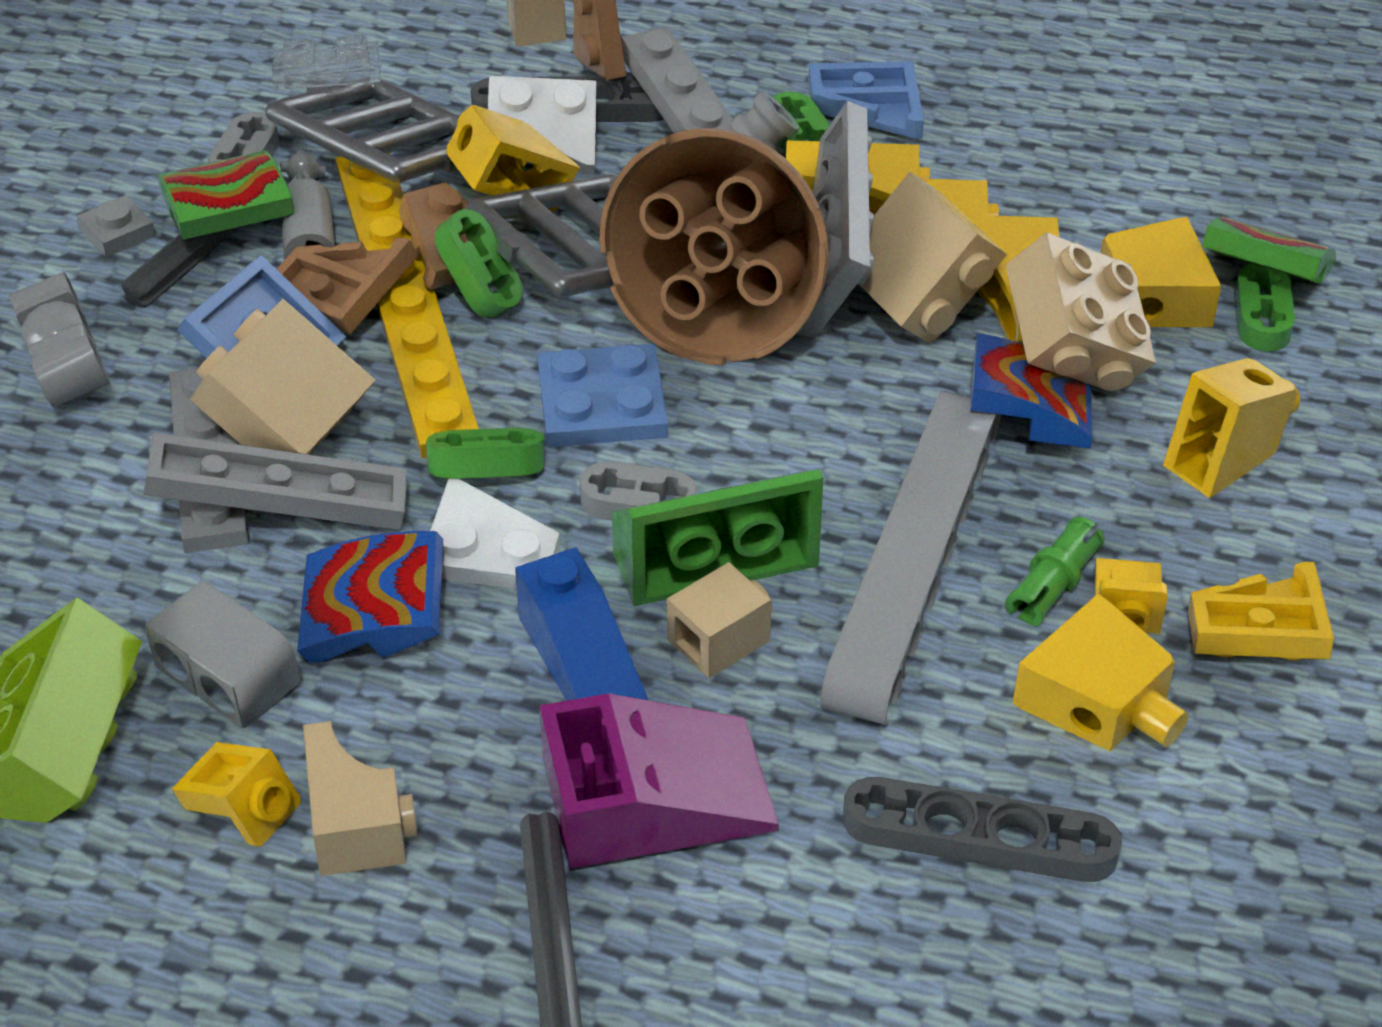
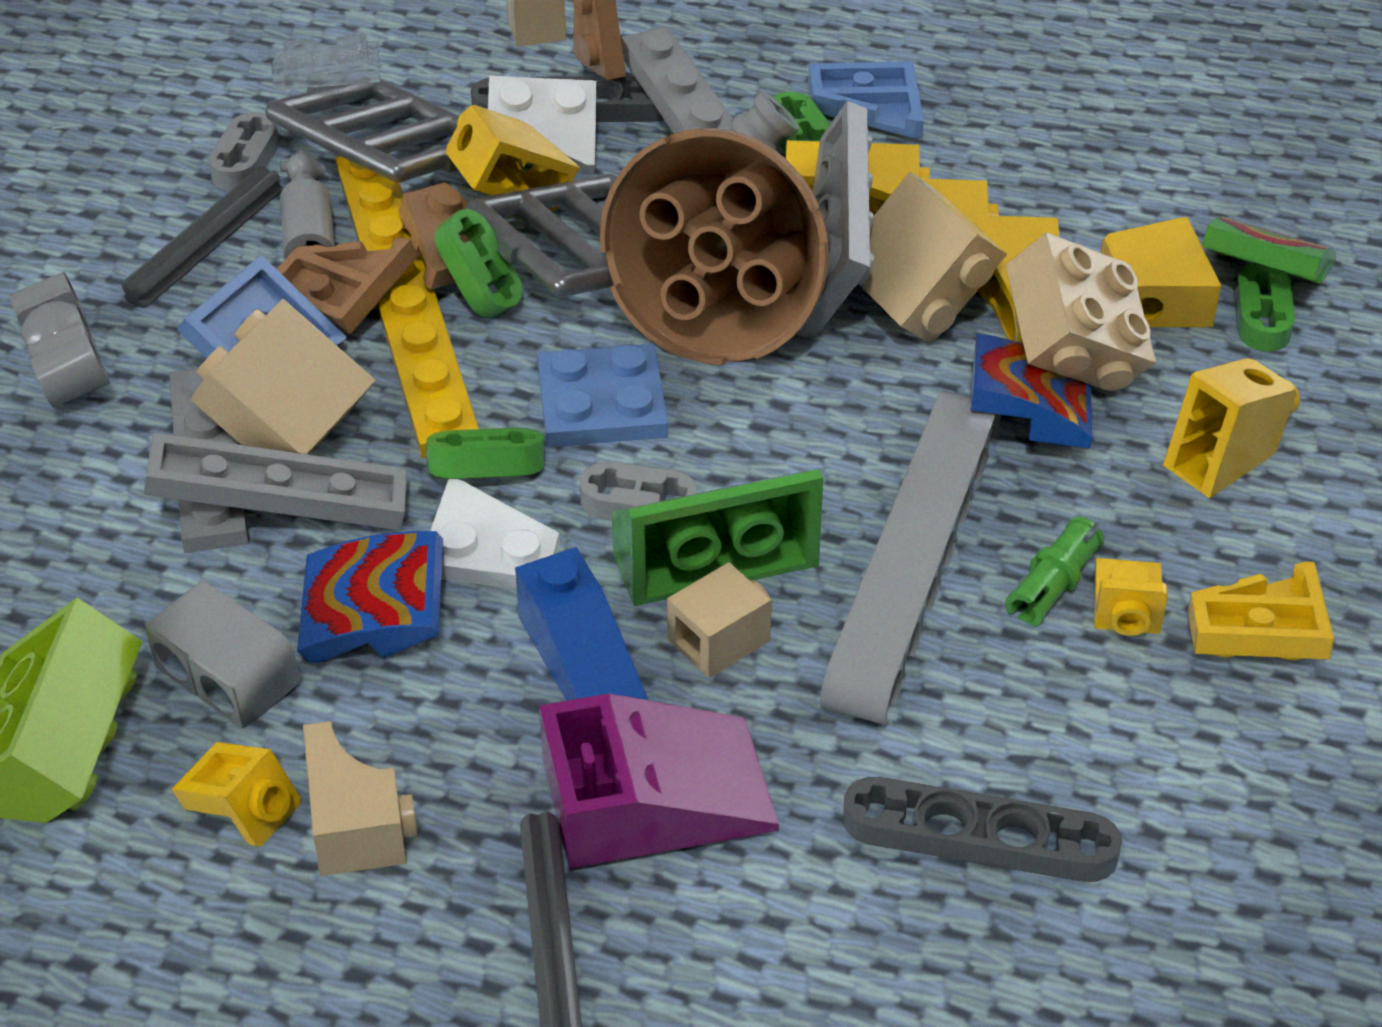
light grey plate [76,195,156,257] -> none
slope [157,150,294,240] -> none
yellow torso [1013,594,1189,751] -> none

